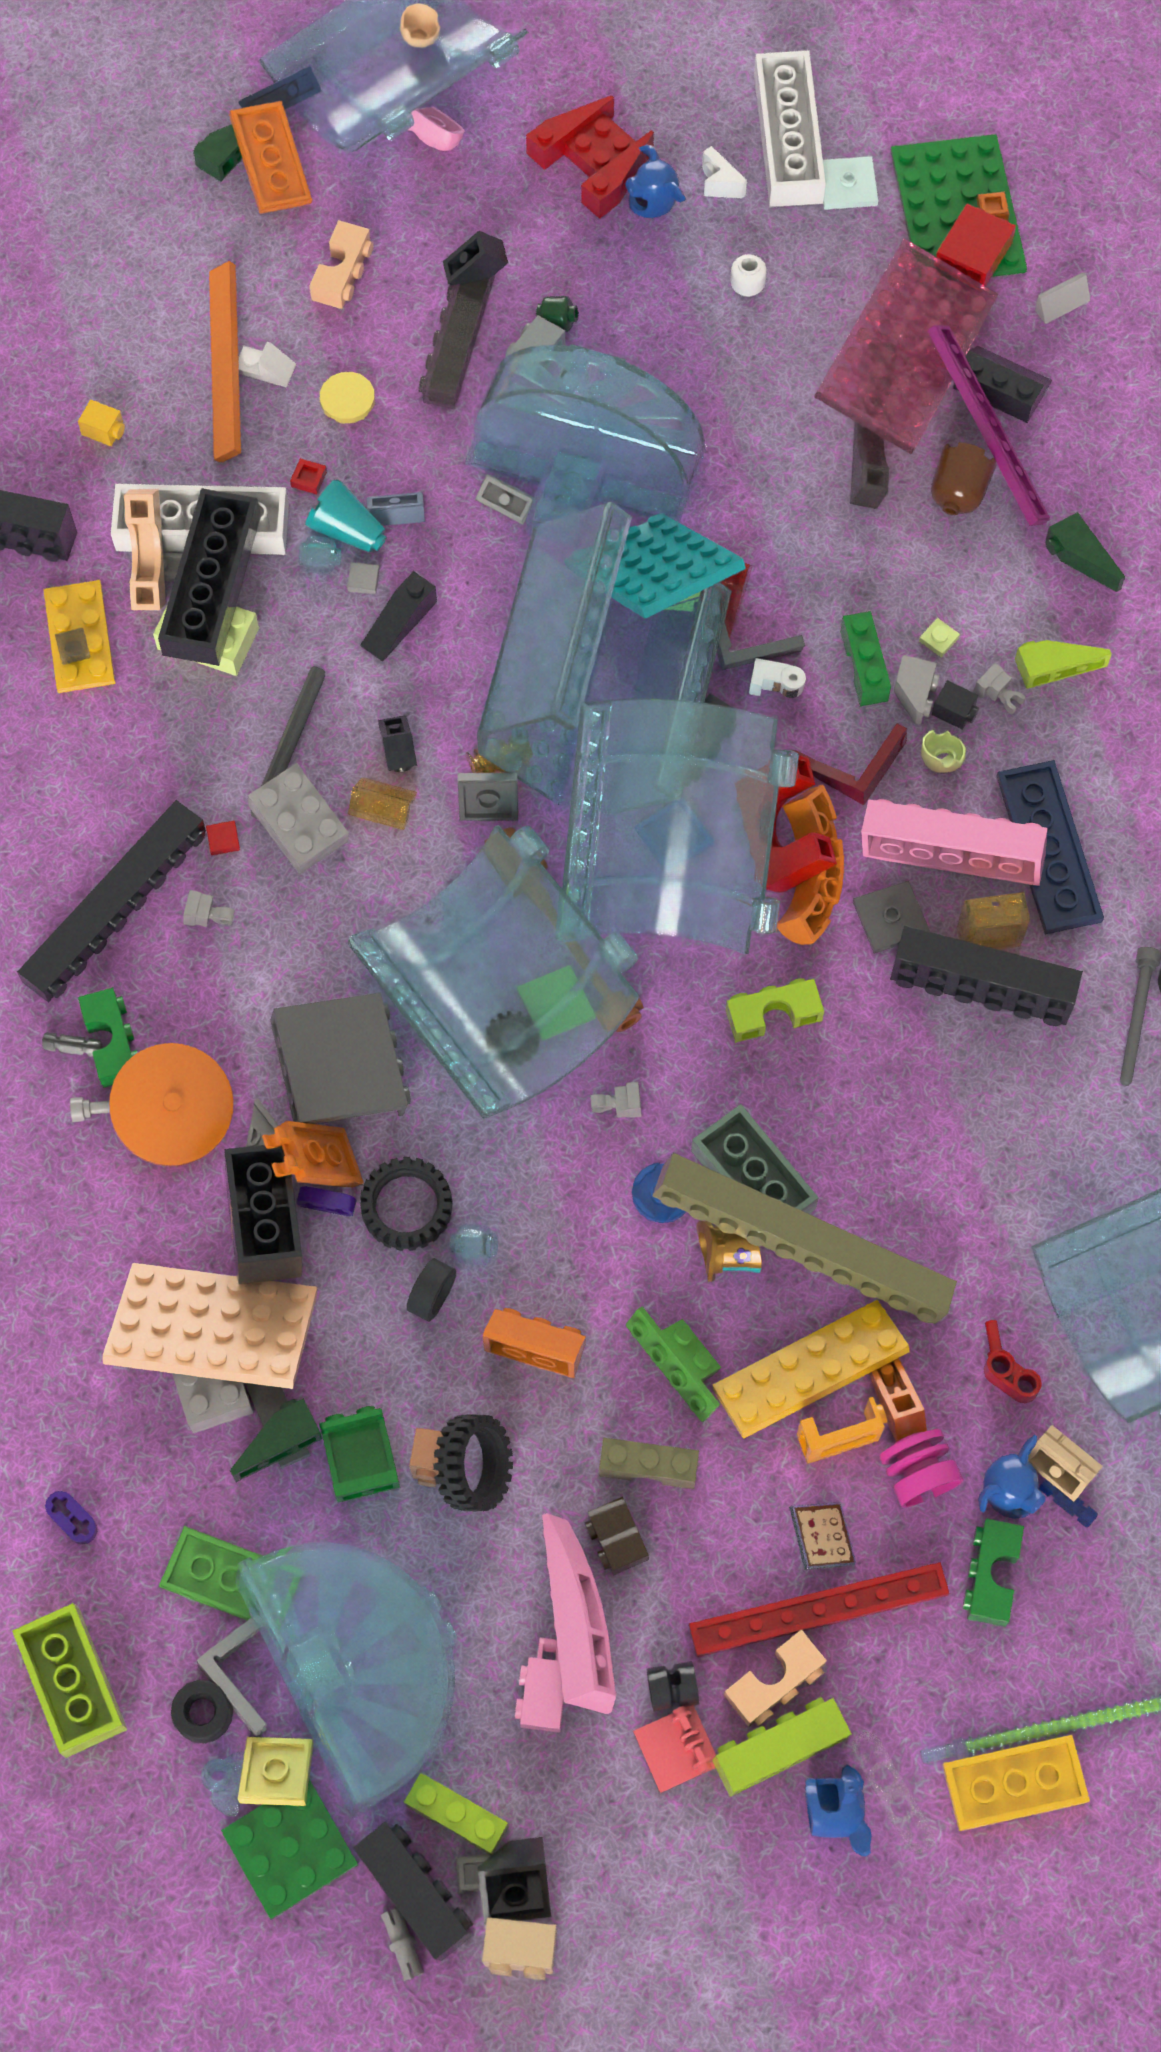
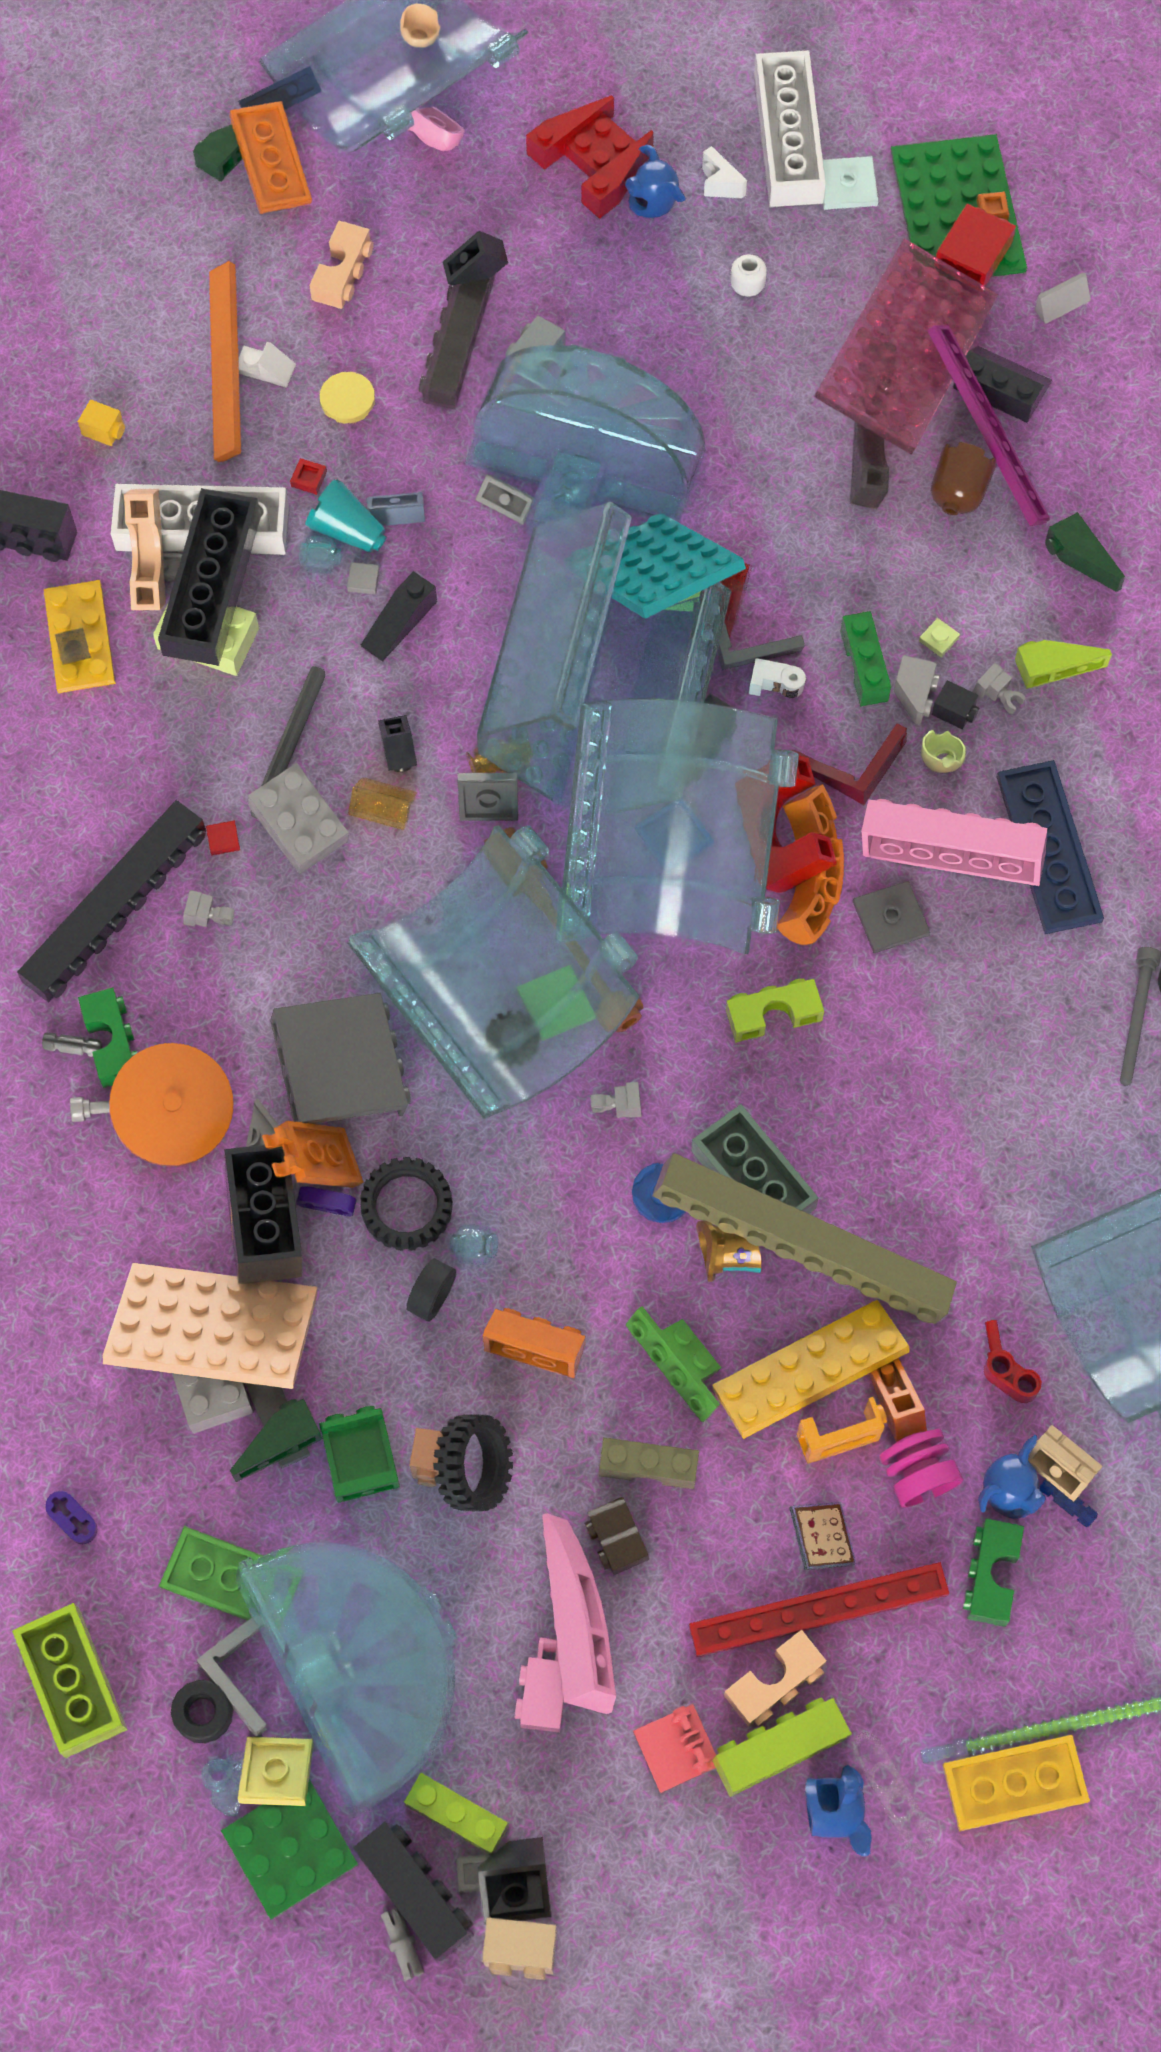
dark green head [536,296,579,332] -> none
black wheel [646,1661,699,1712] -> none
black brick [890,925,1083,1026] -> none
clear yellow window [956,892,1030,950] -> none

